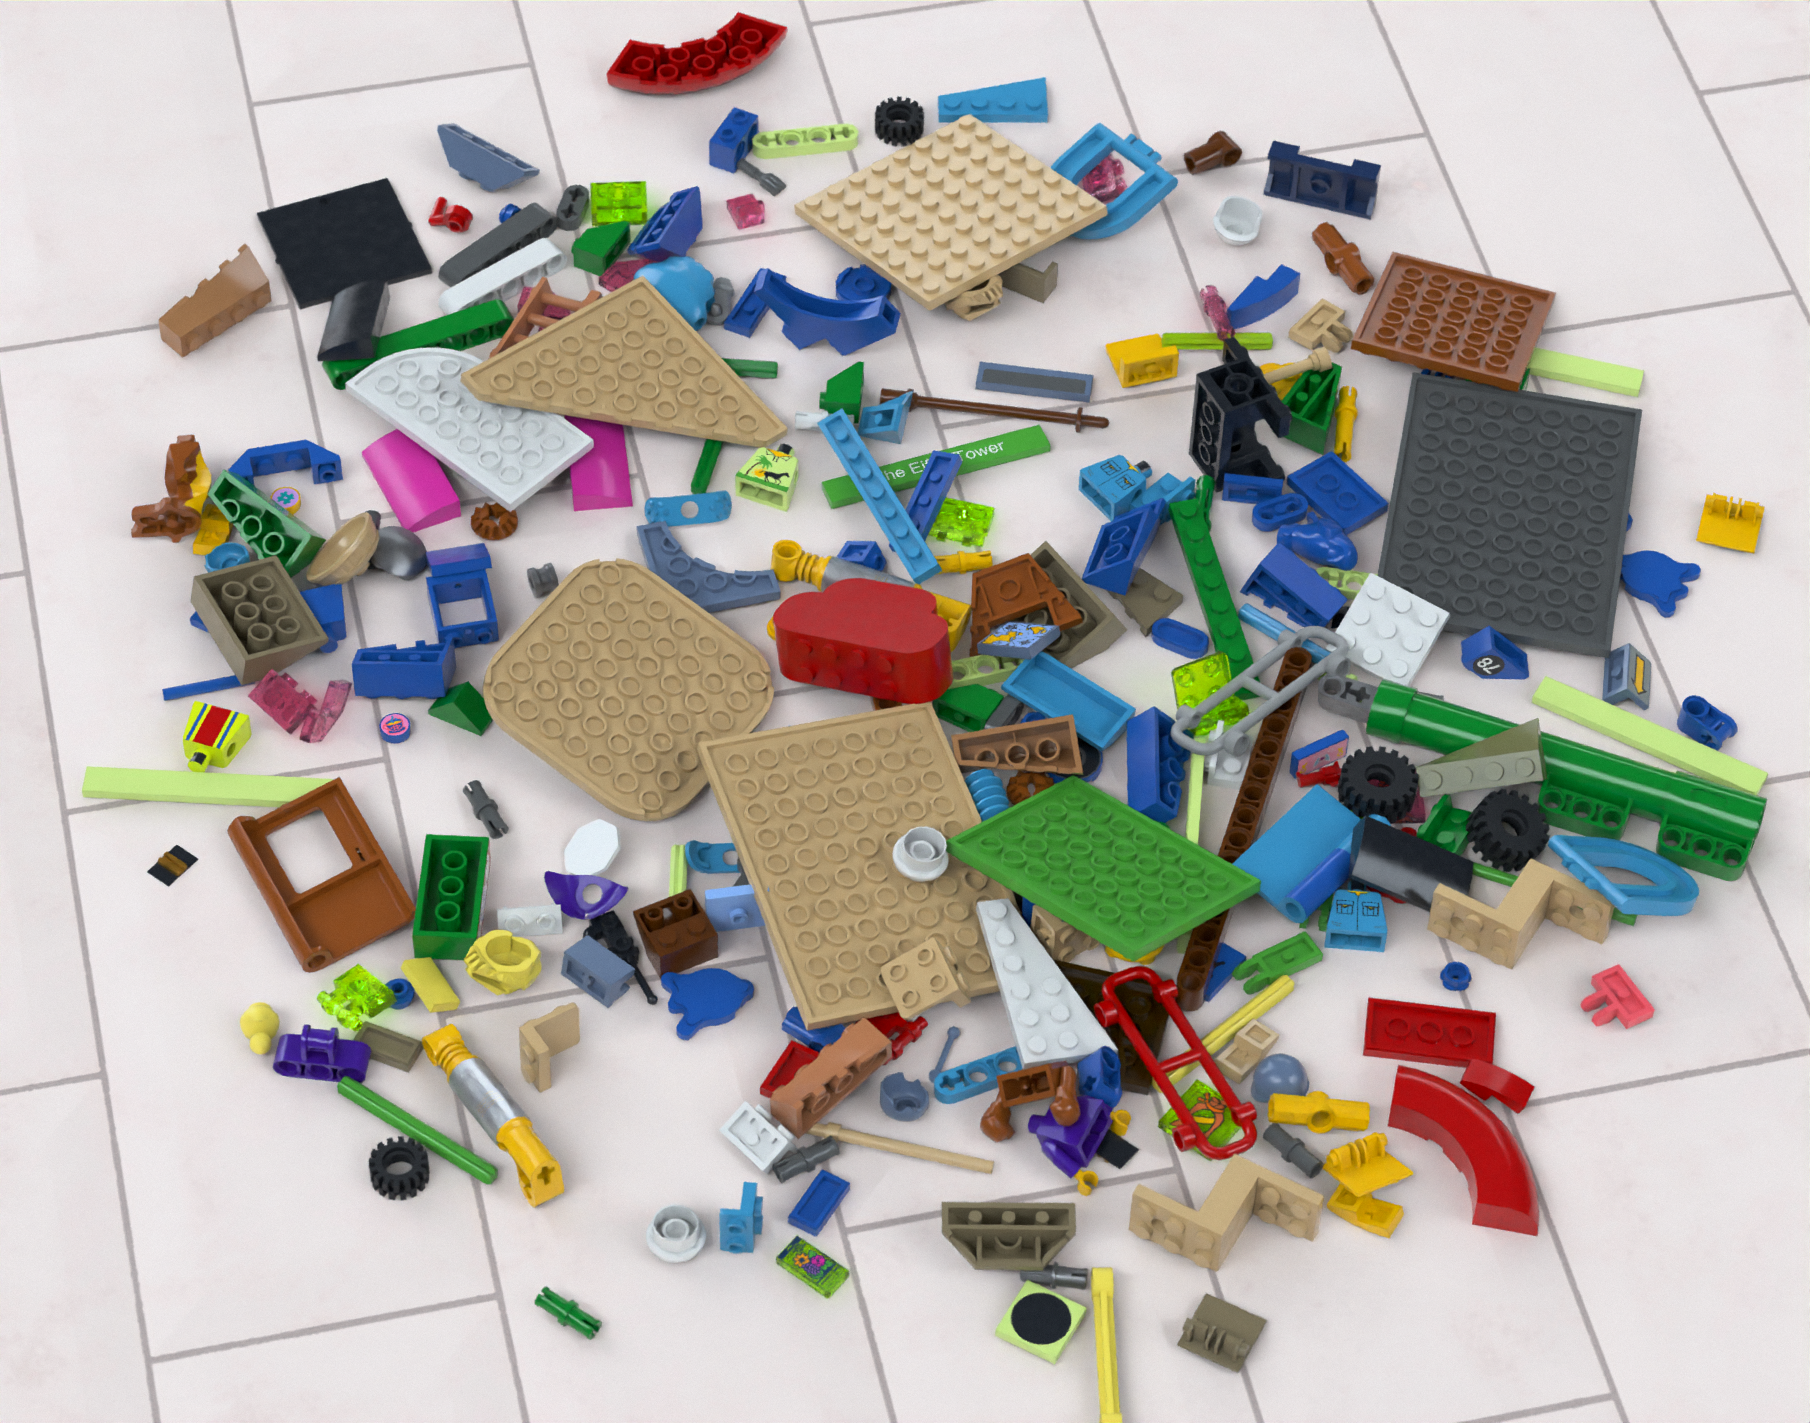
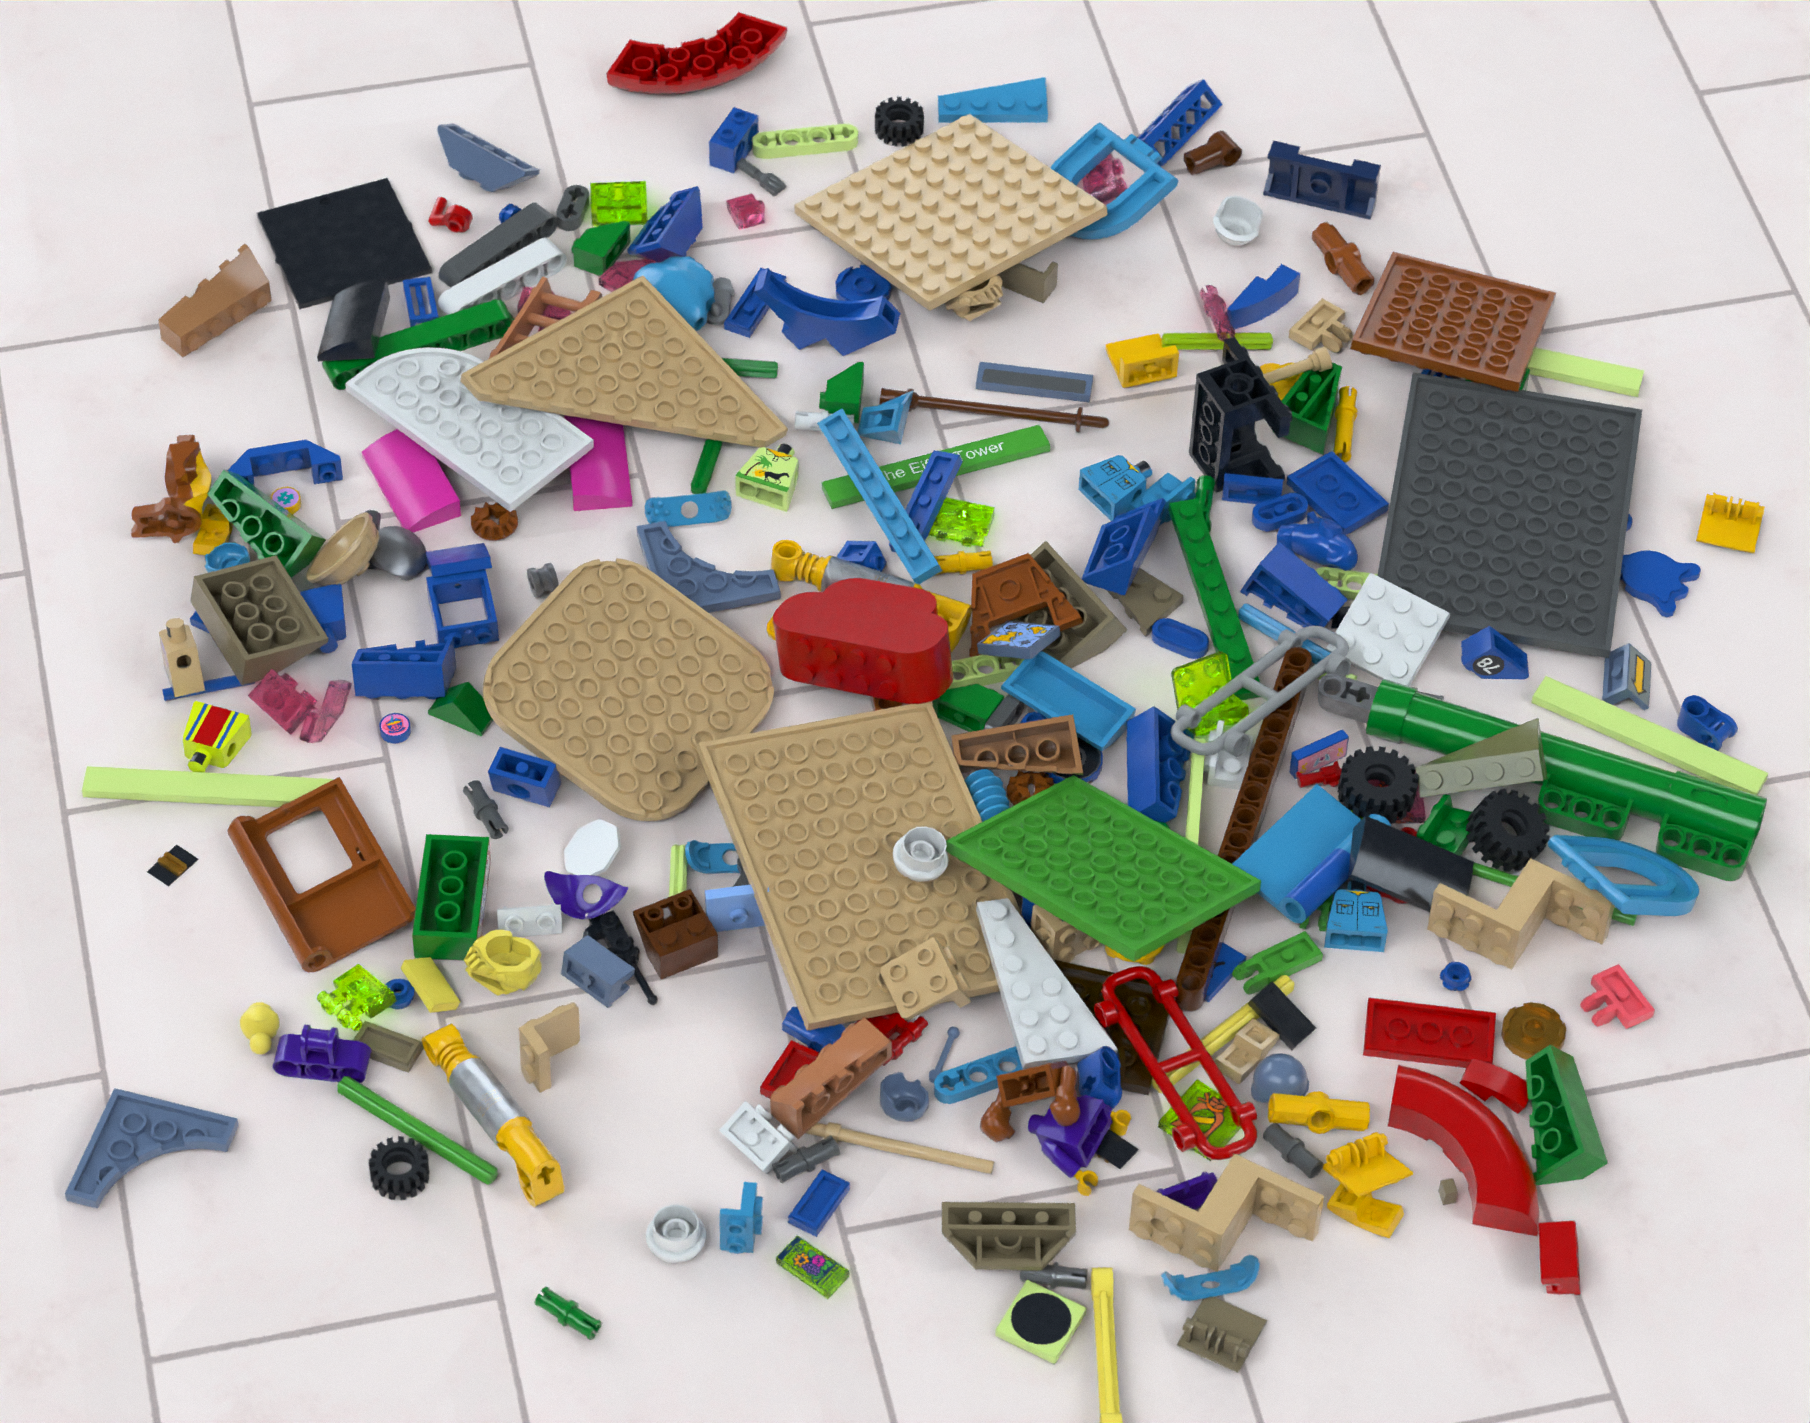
blue tile [661,968,754,1041] -> none
none -> sand blue plate [65,1088,239,1209]
none -> tan torso [159,618,205,697]
none -> blue tile [402,277,438,327]
none -> blue brick [488,747,562,808]
none -> blue fence [1137,79,1222,167]
none -> dark purple hinge [1157,1171,1217,1210]
none -> dark azure piece [1161,1255,1259,1301]
none -> black tile [1248,981,1316,1050]
none -> dark tan piece [1438,1178,1458,1205]
none -> pearl gold tile [1501,1002,1566,1060]
none -> green wedge [1525,1044,1608,1185]
none -> red hinge [1539,1221,1581,1295]

